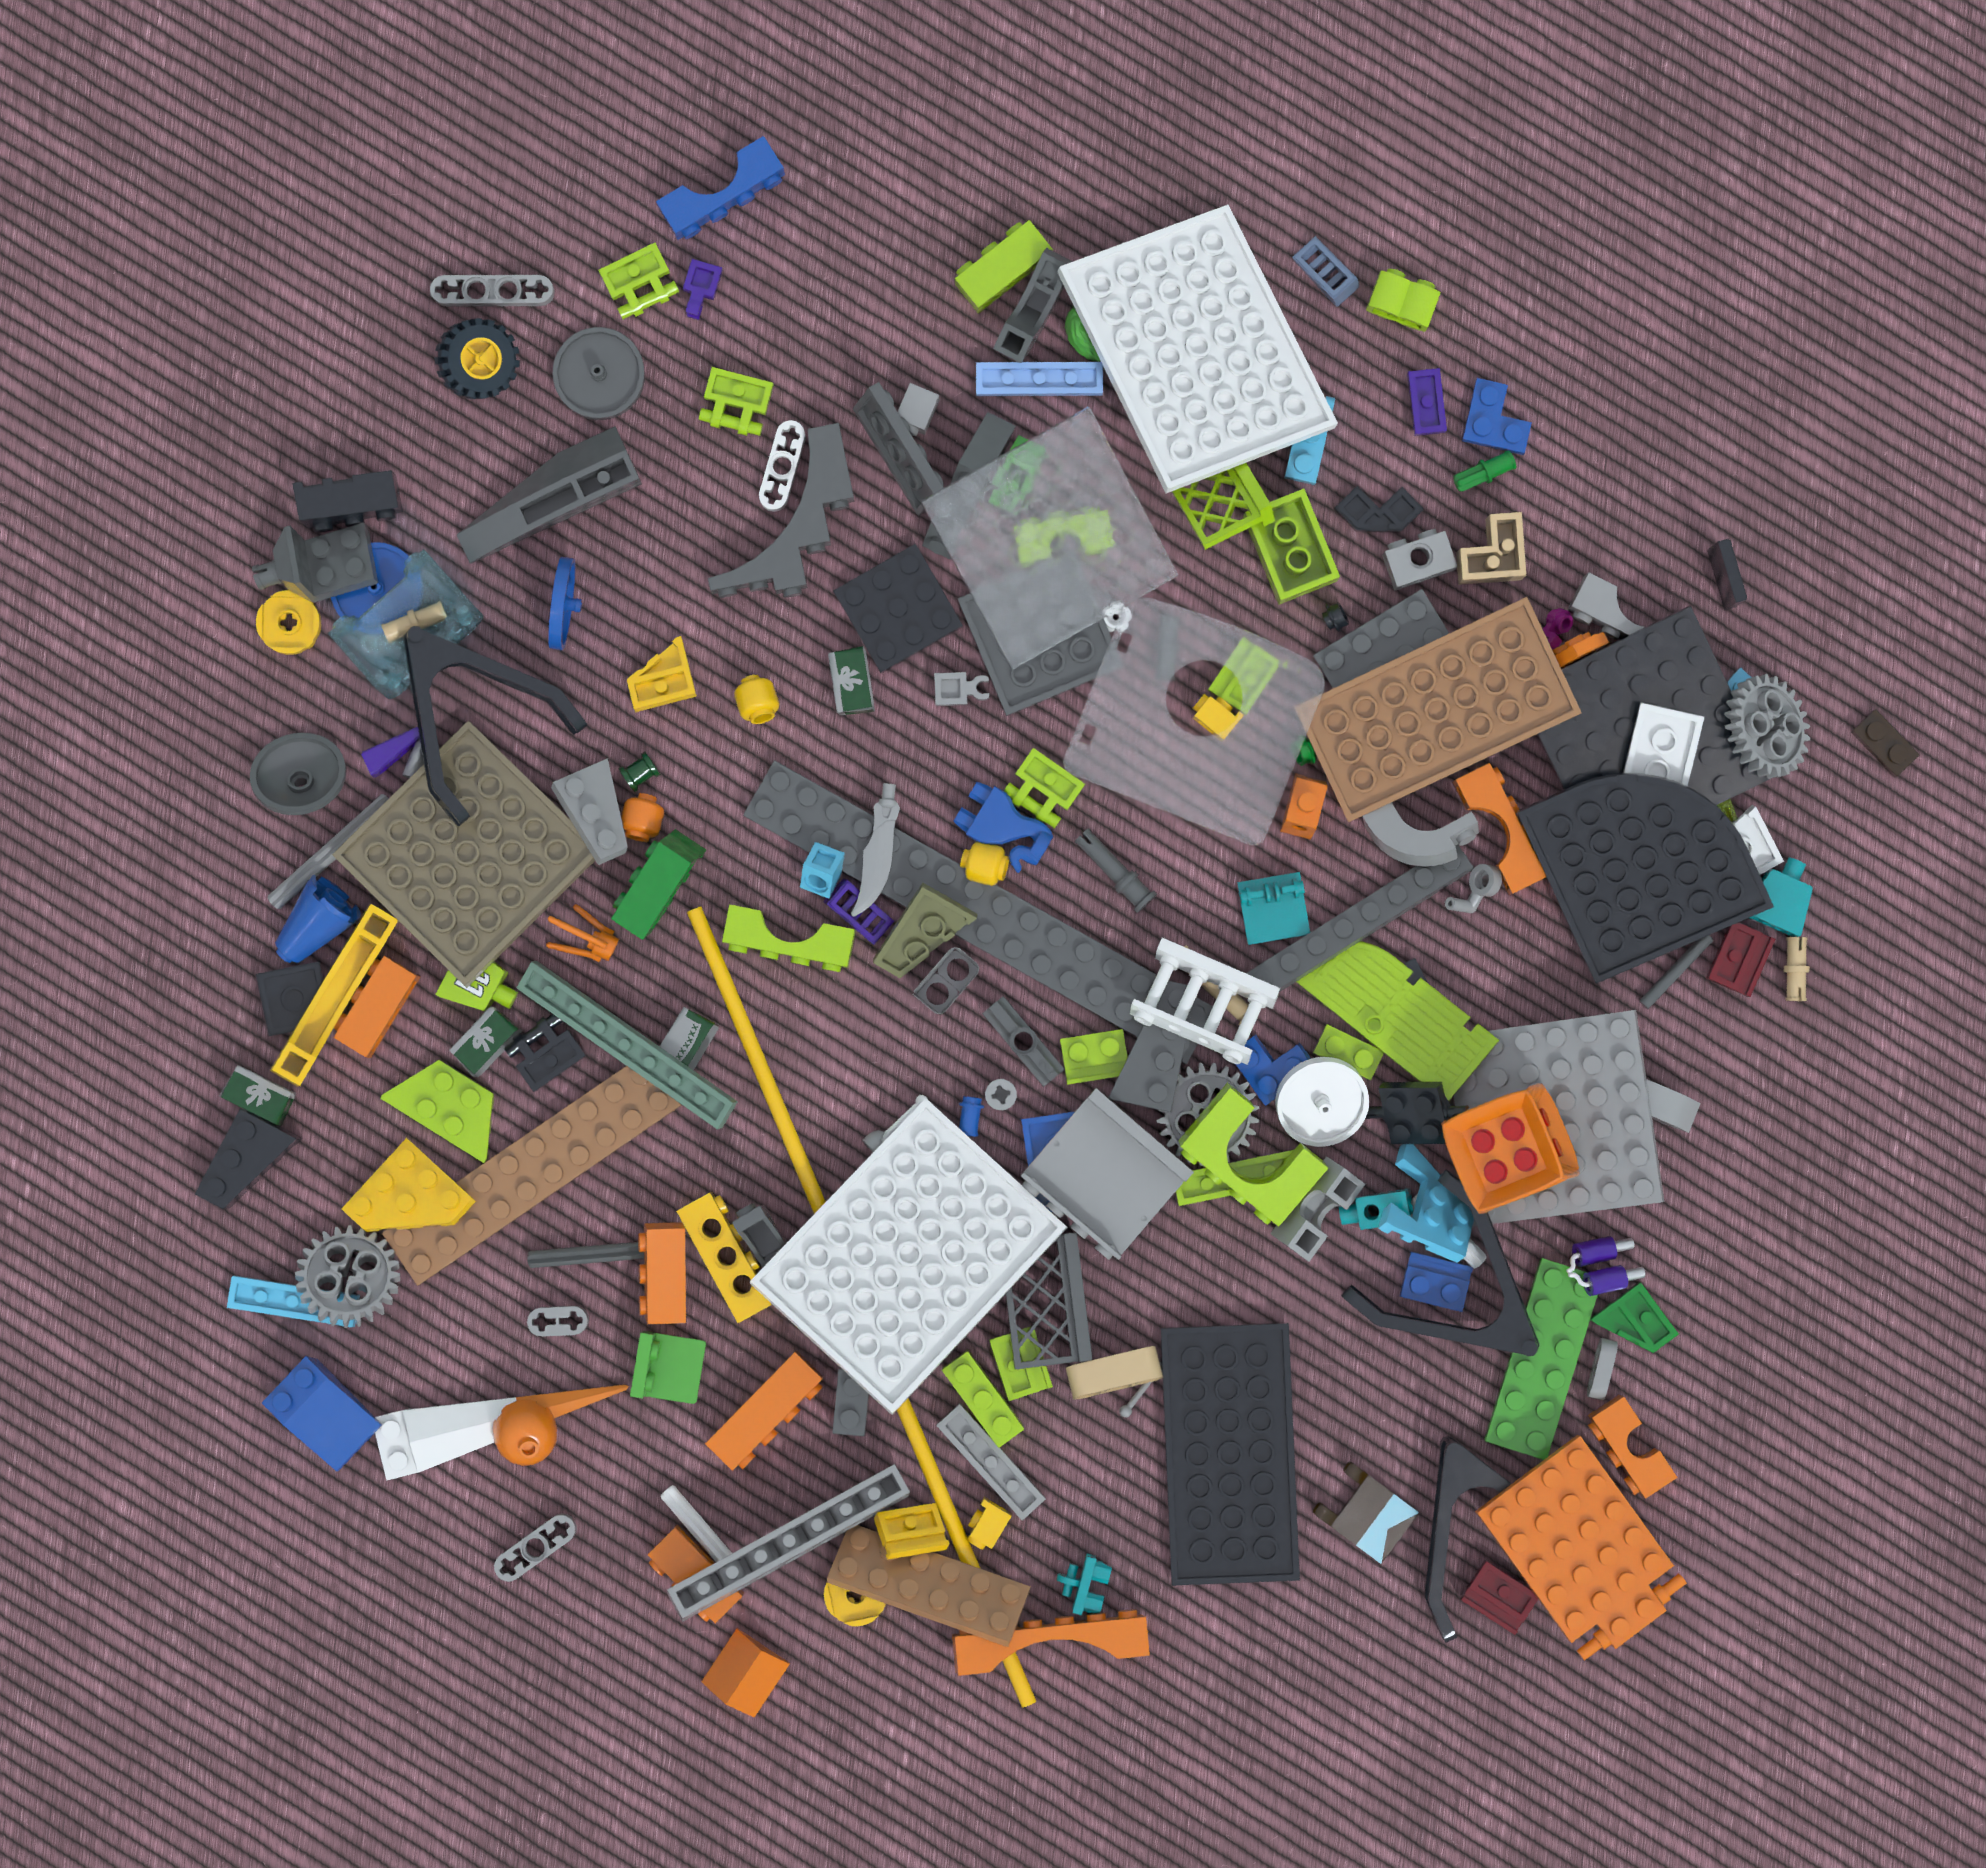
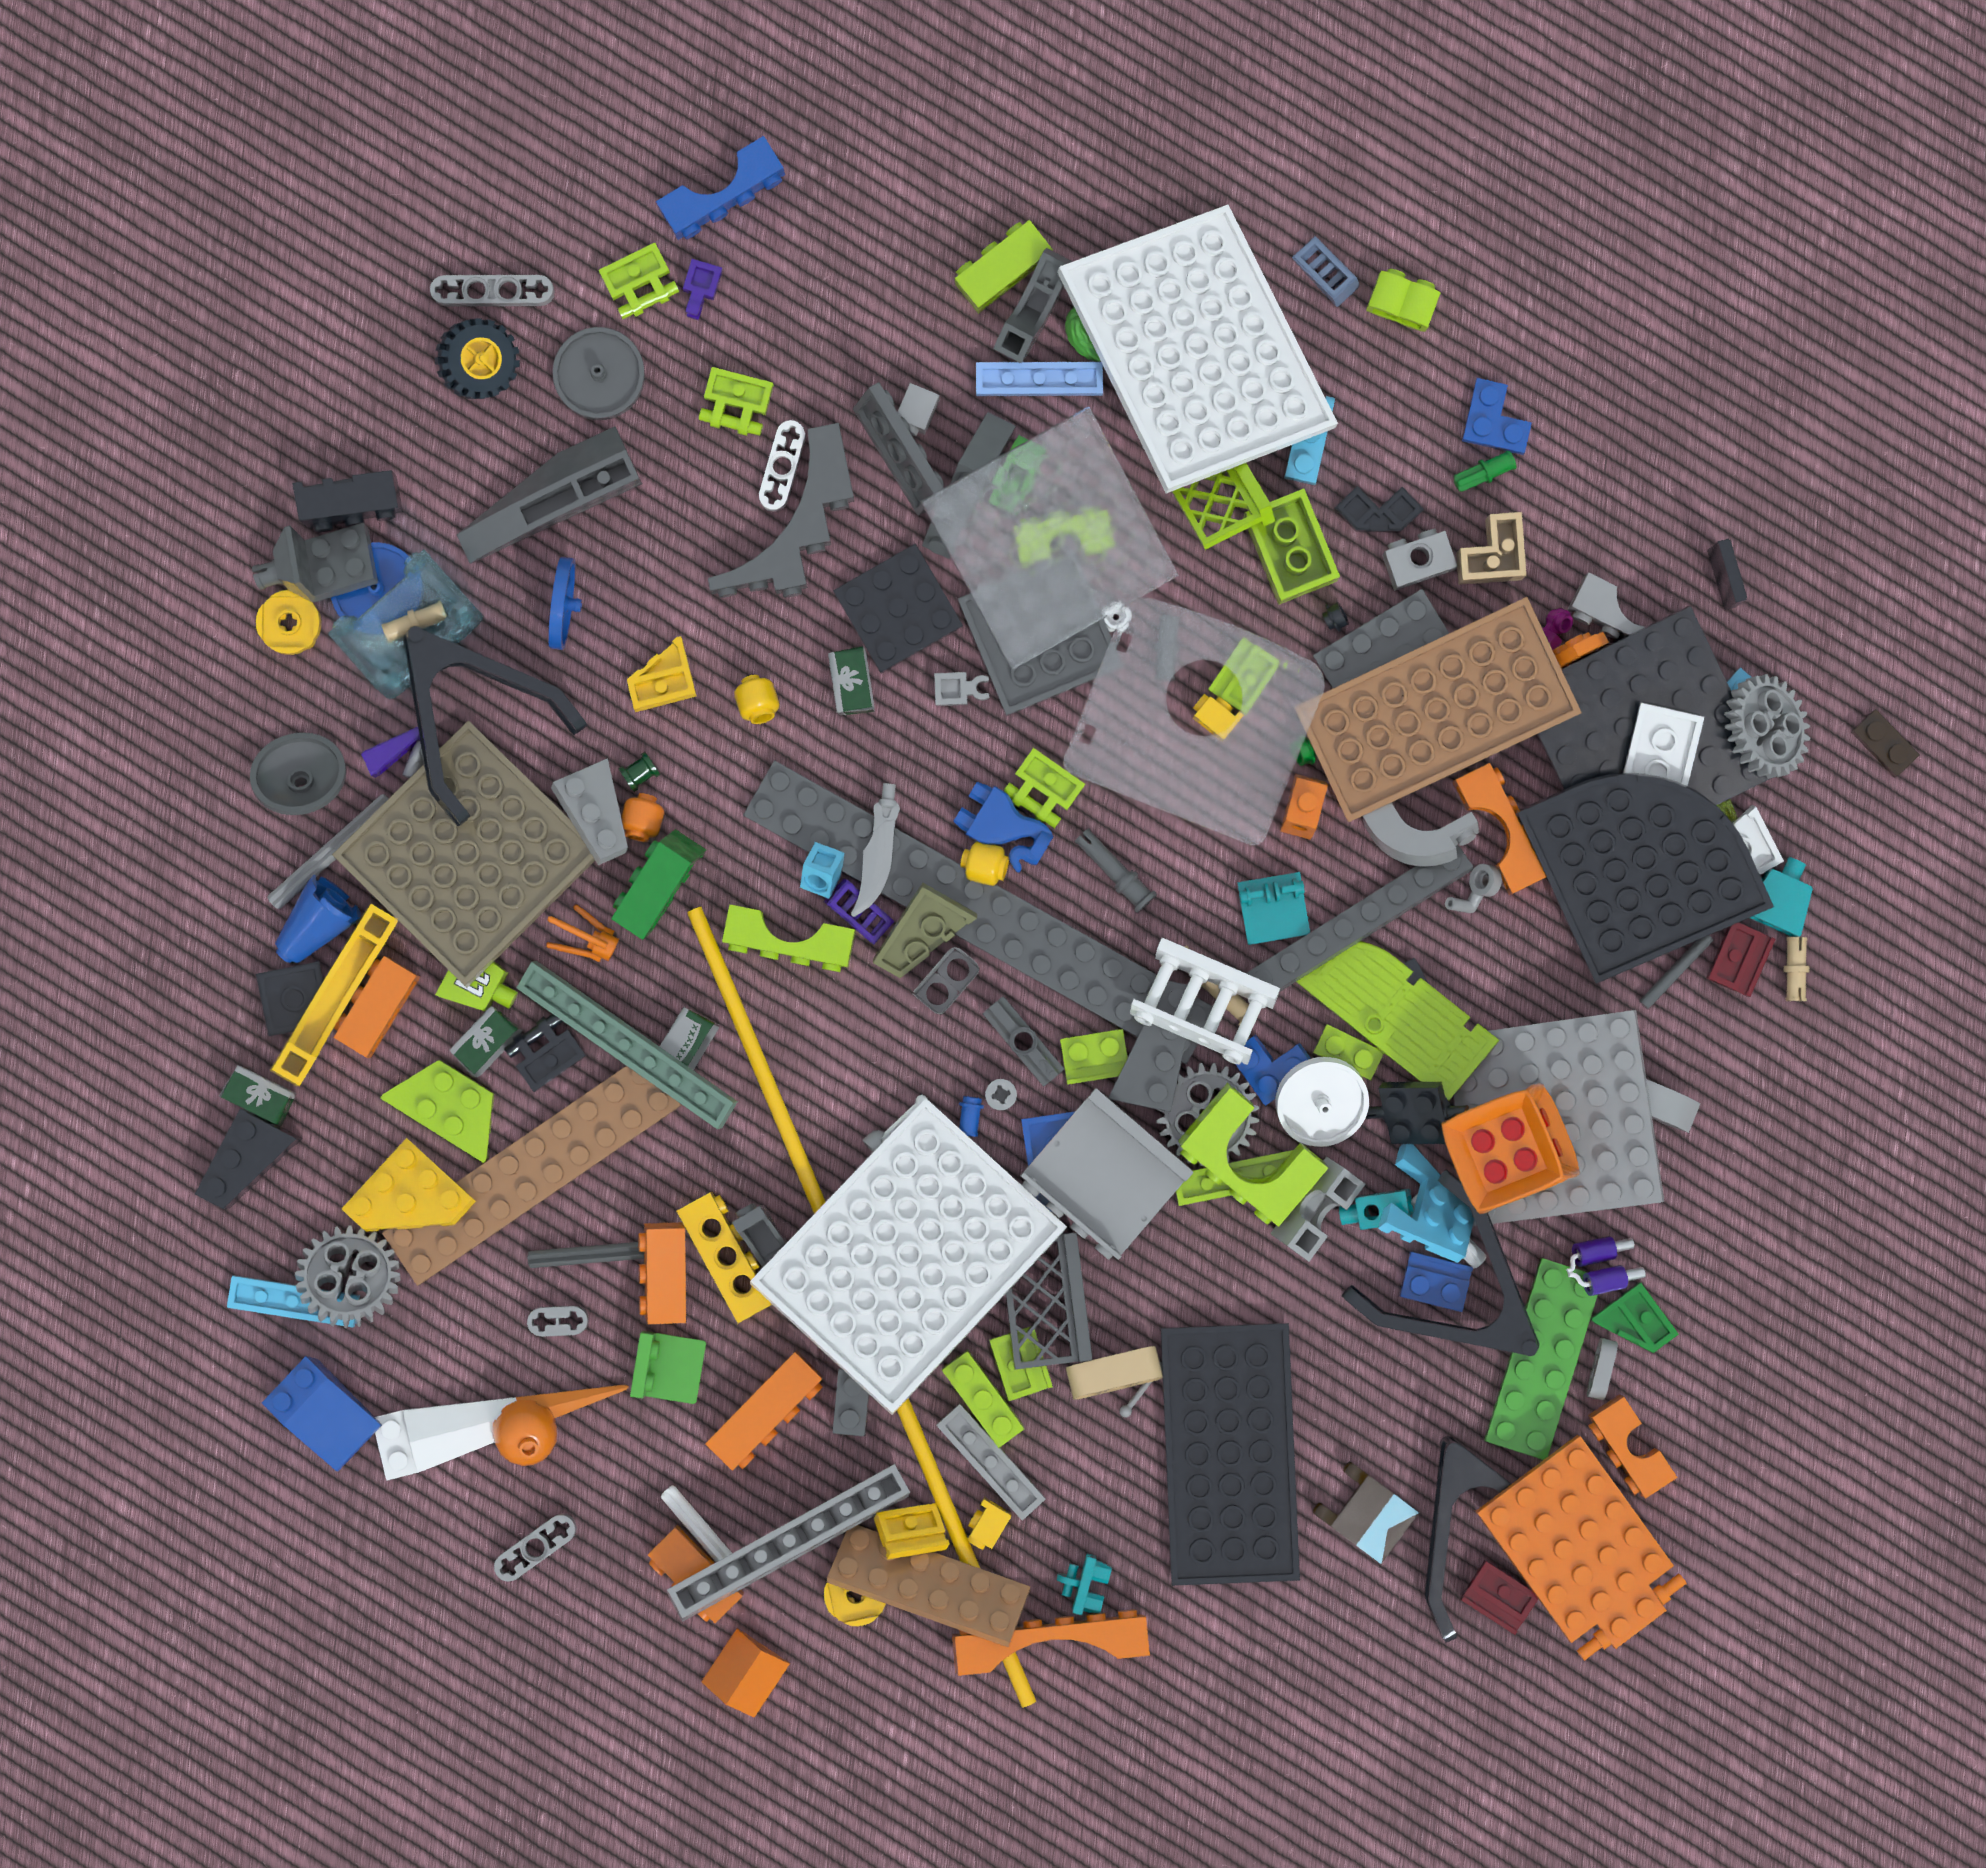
dark purple plate [1407,368,1447,436] -> none

